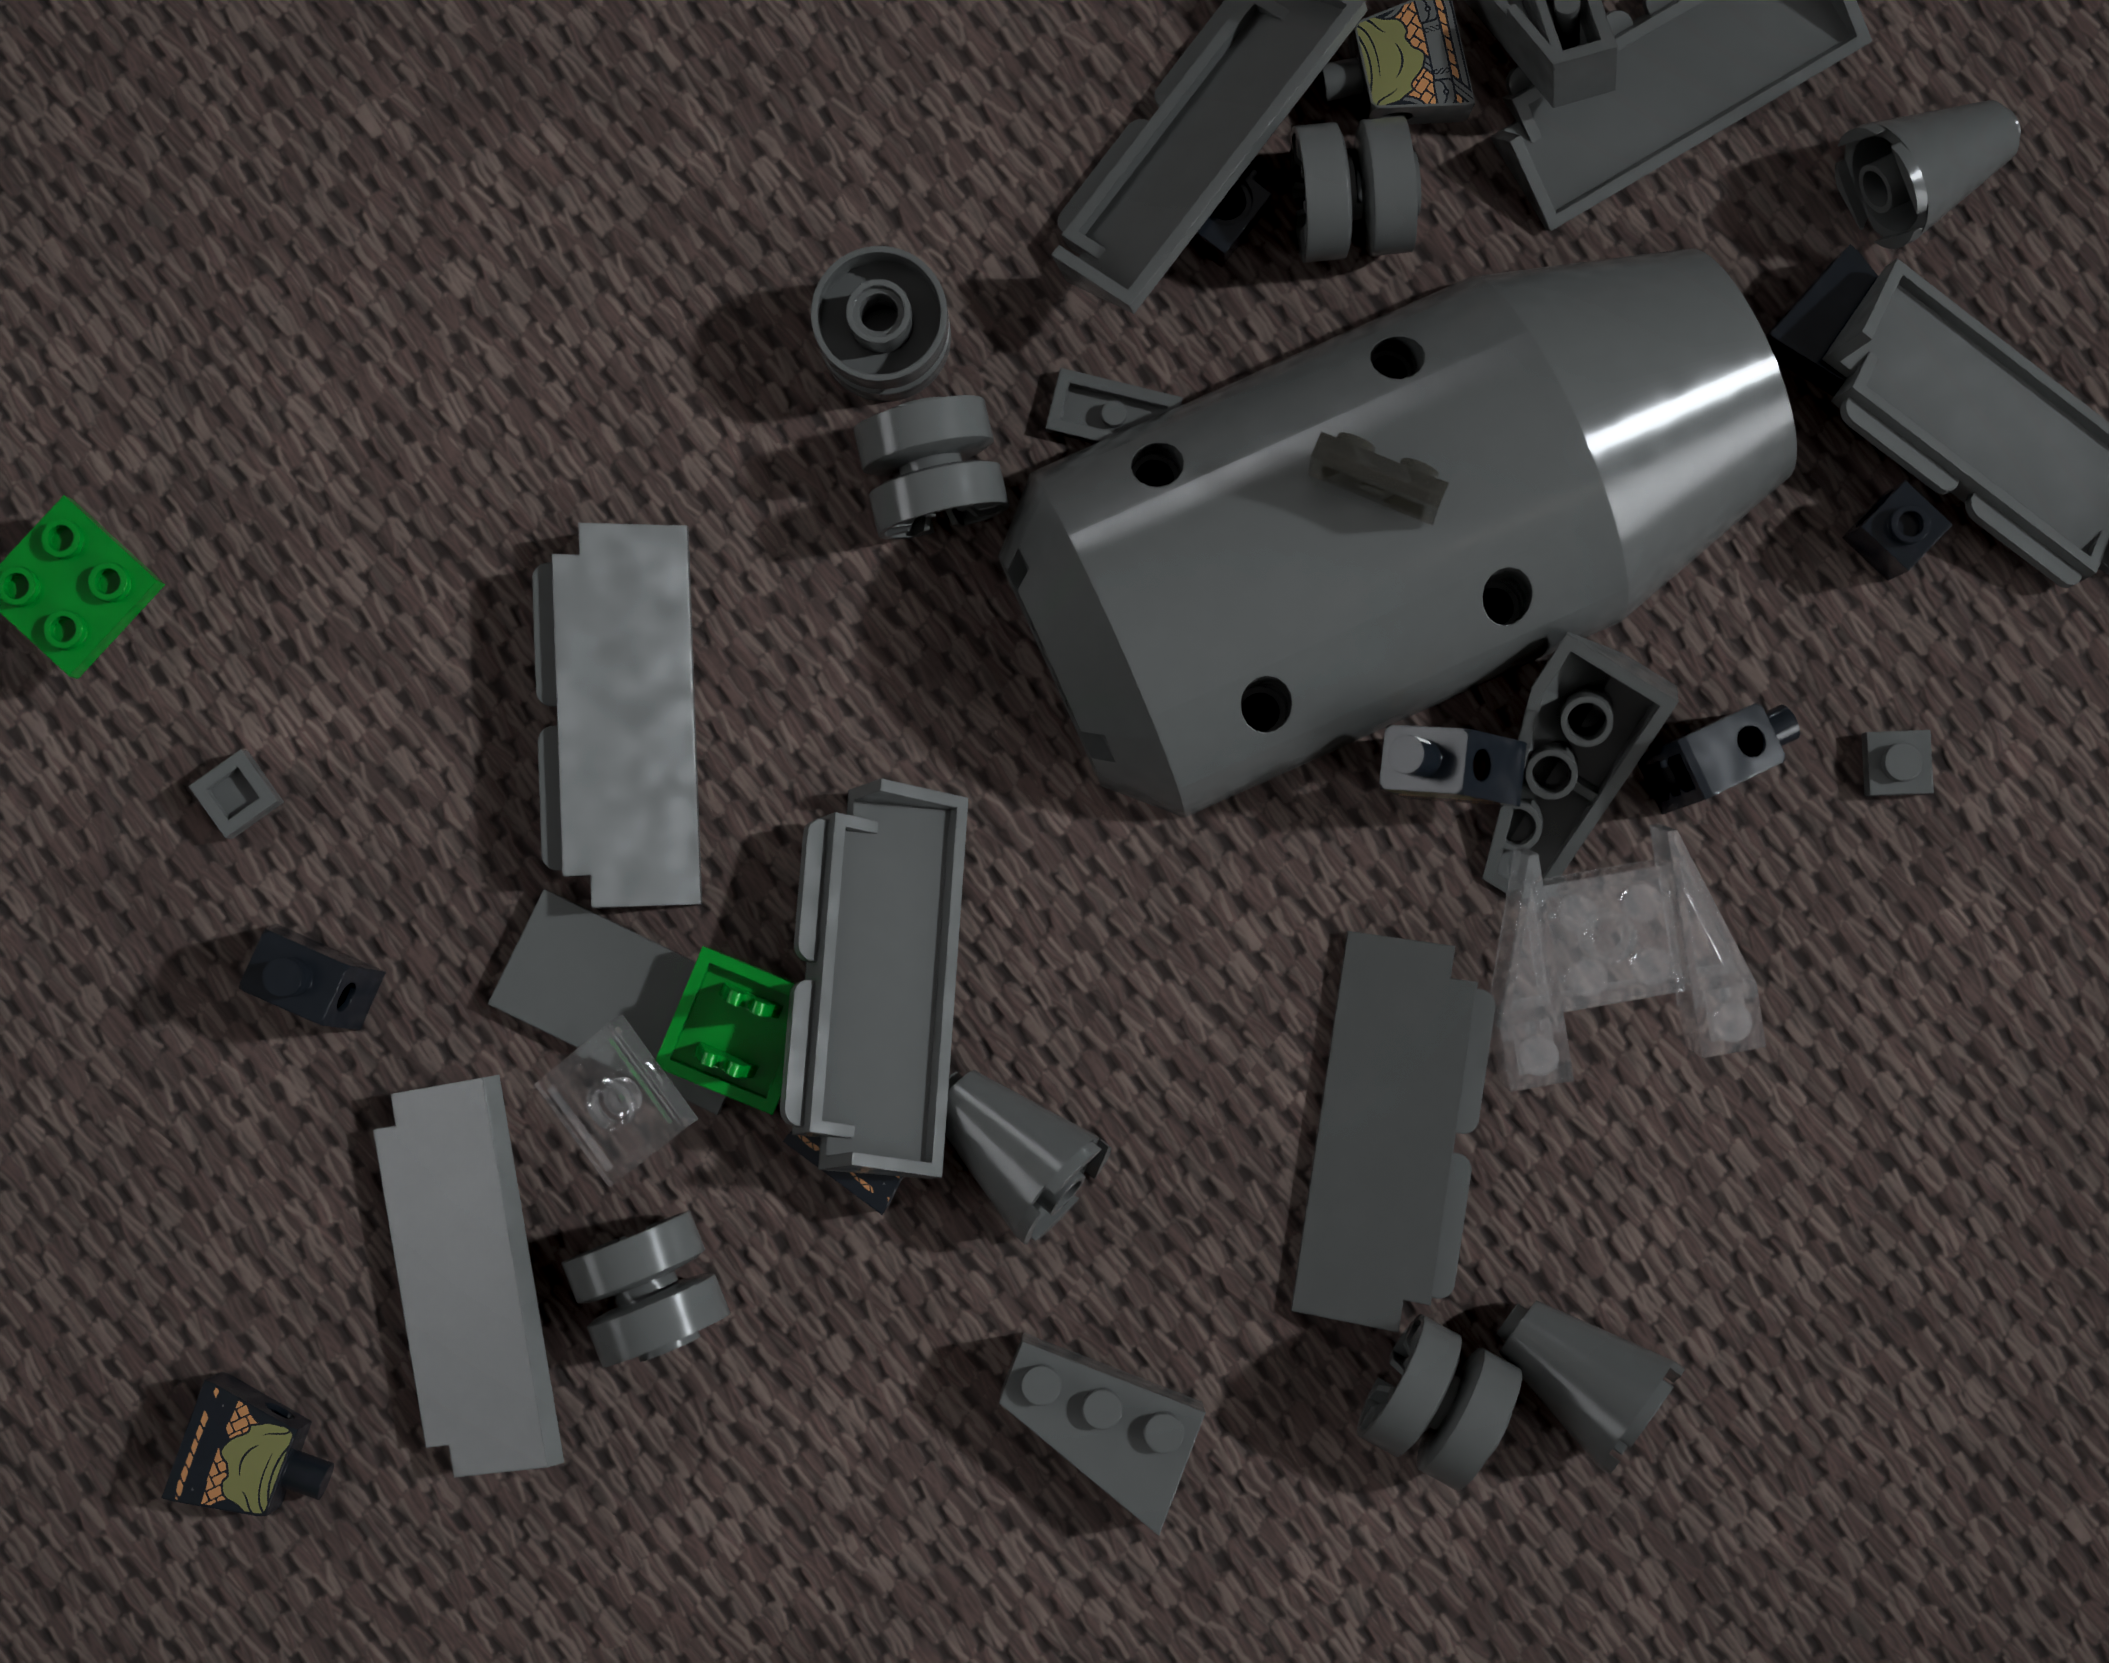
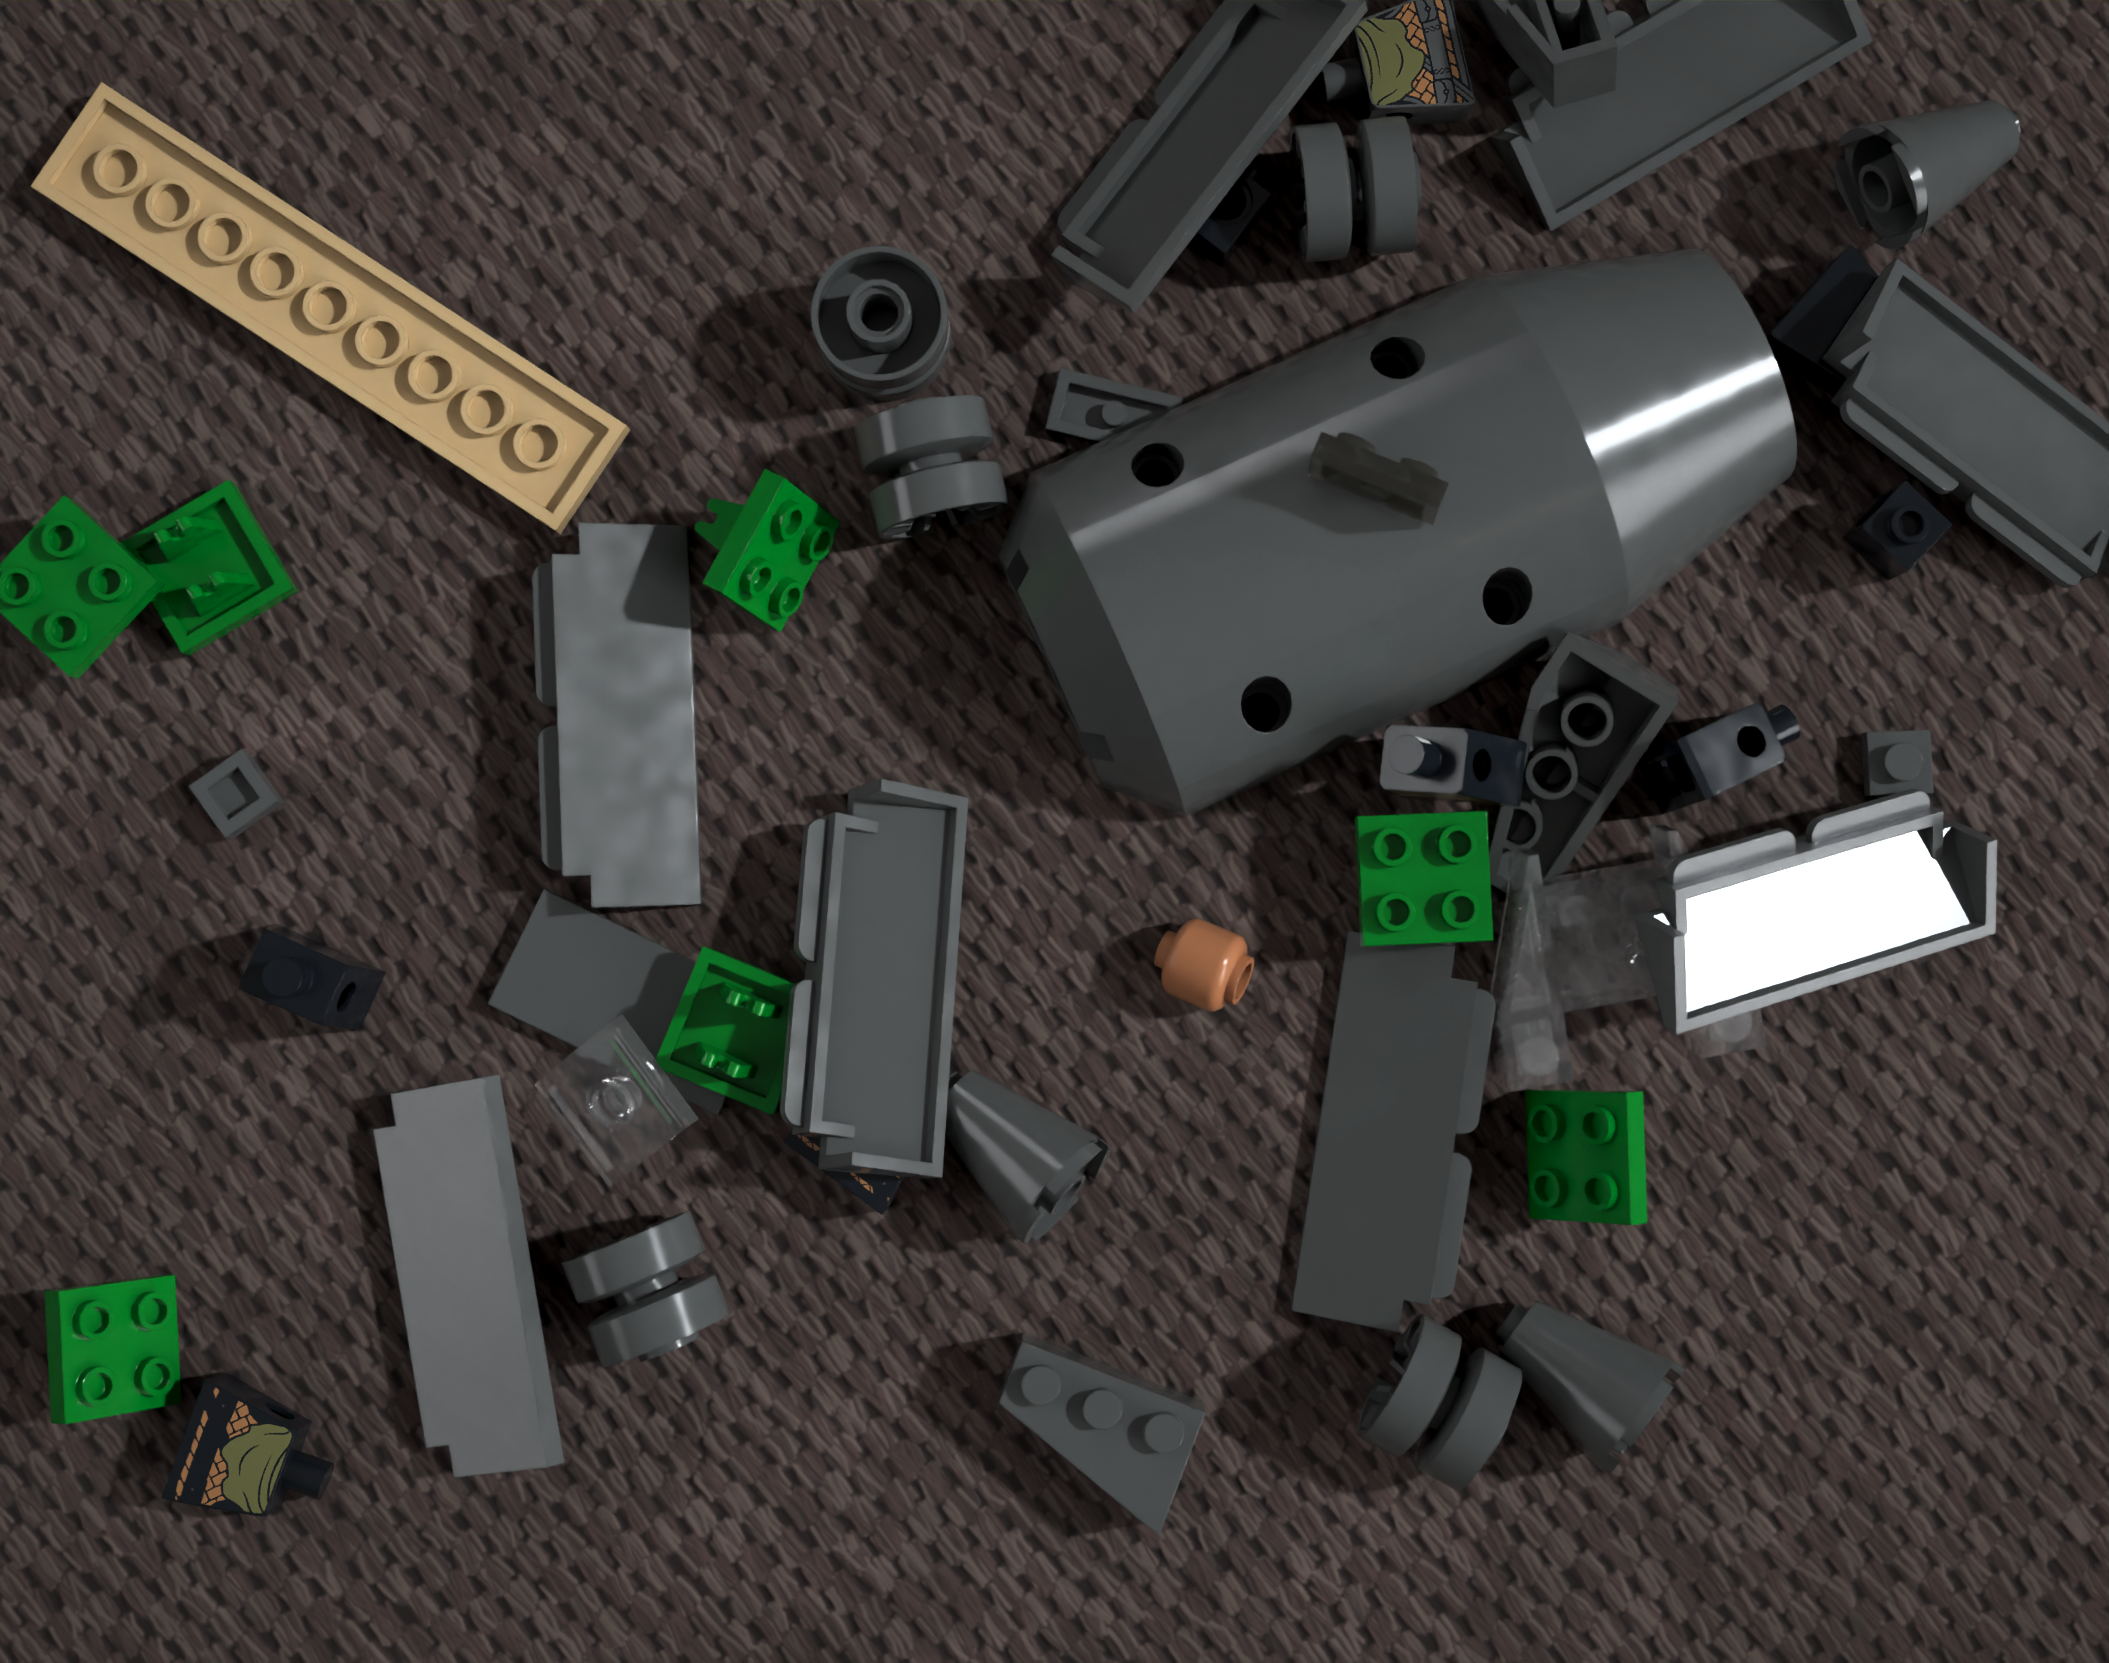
none -> tan plate [31,82,630,535]
none -> green plate [45,1275,181,1424]
none -> green plate [121,480,299,656]
none -> green plate [695,469,841,632]
none -> nougat head [1154,918,1254,1012]
none -> green plate [1354,811,1494,947]
none -> green plate [1525,1089,1647,1225]
none -> slope [1634,789,1997,1035]

